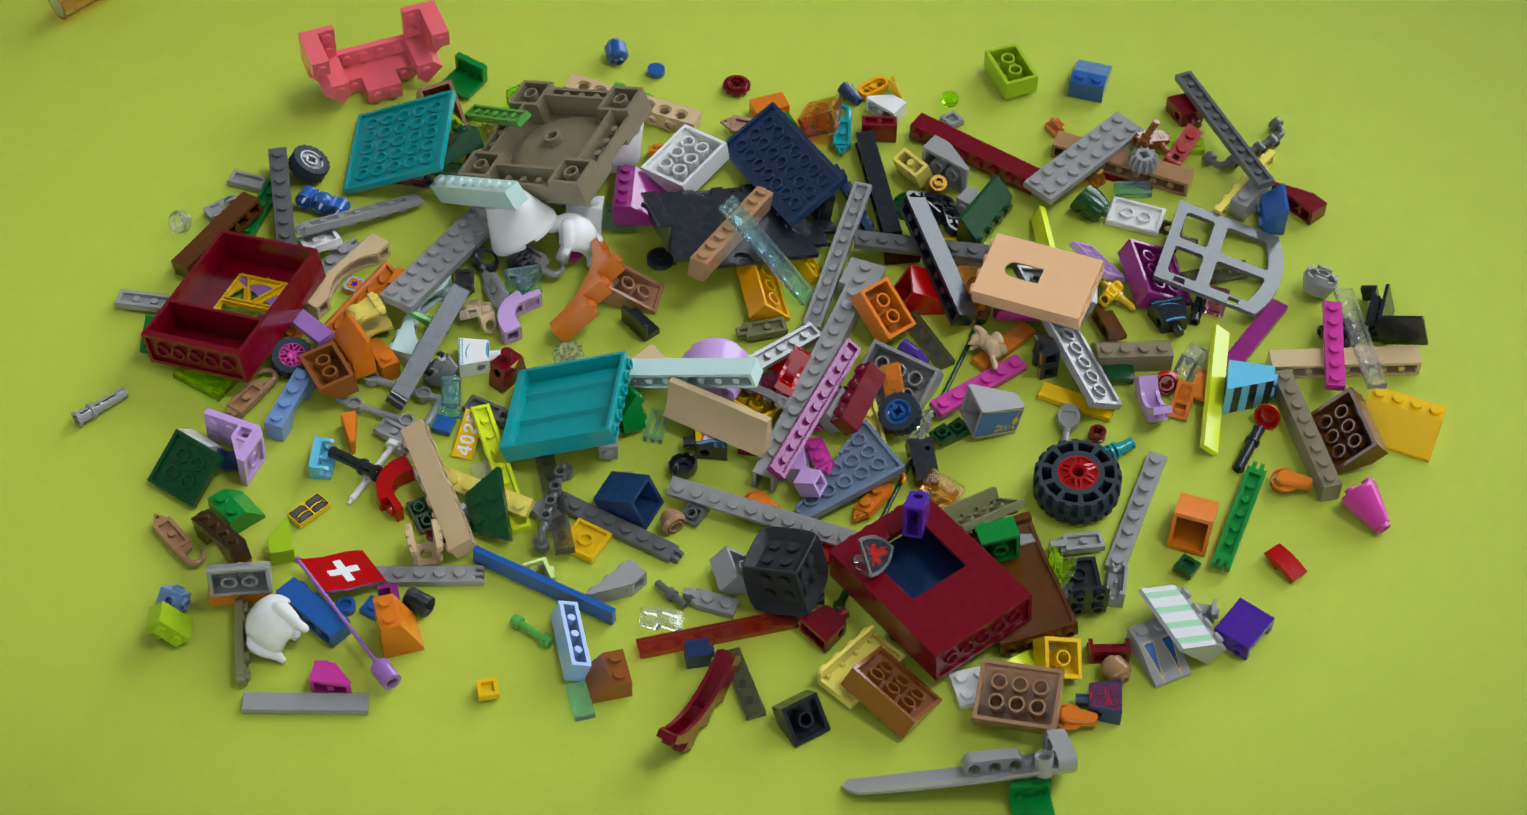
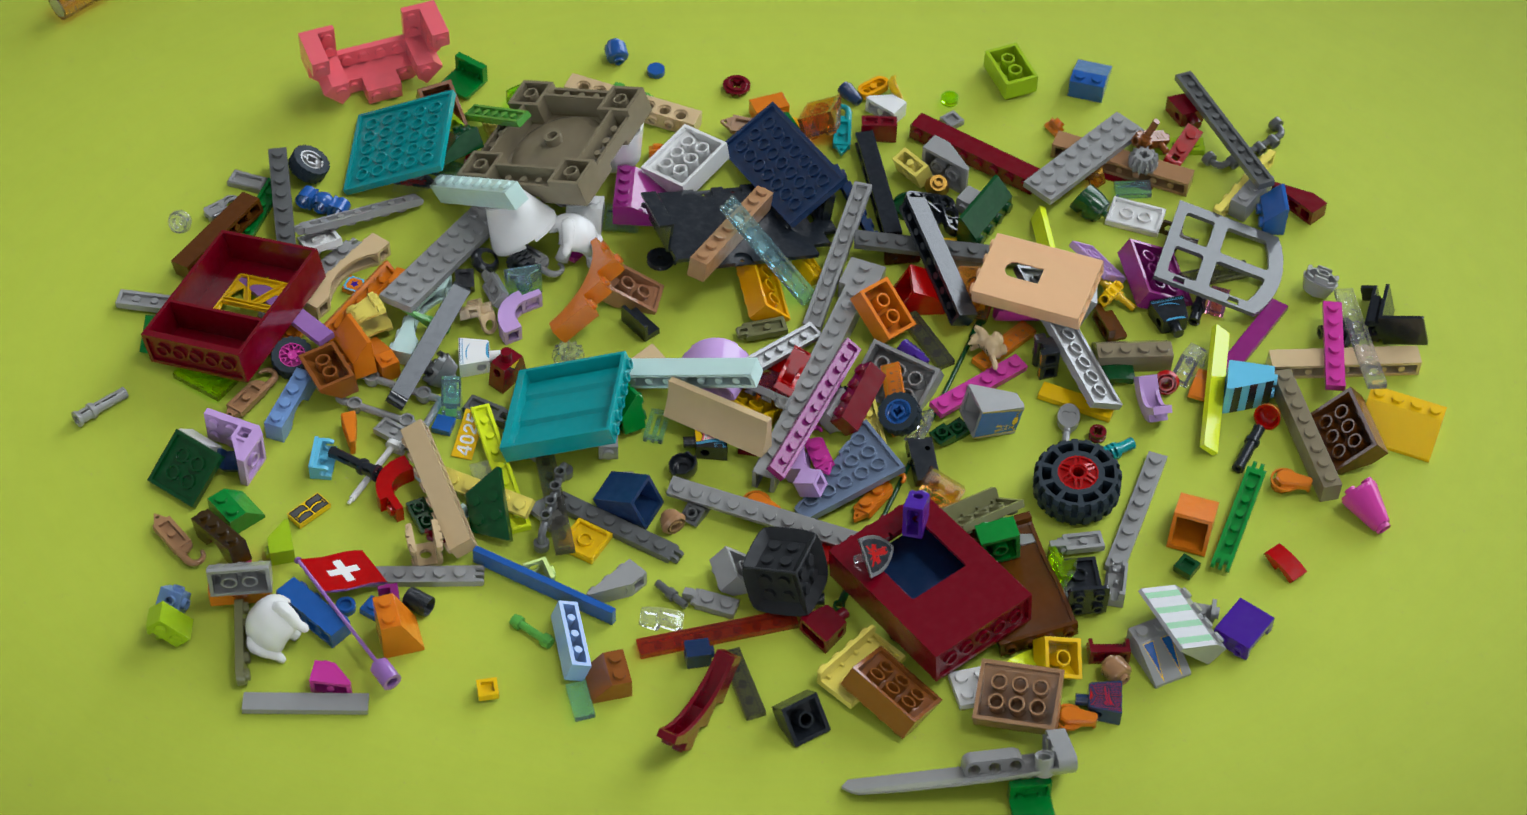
orange slope [1168,379,1198,421] -> none

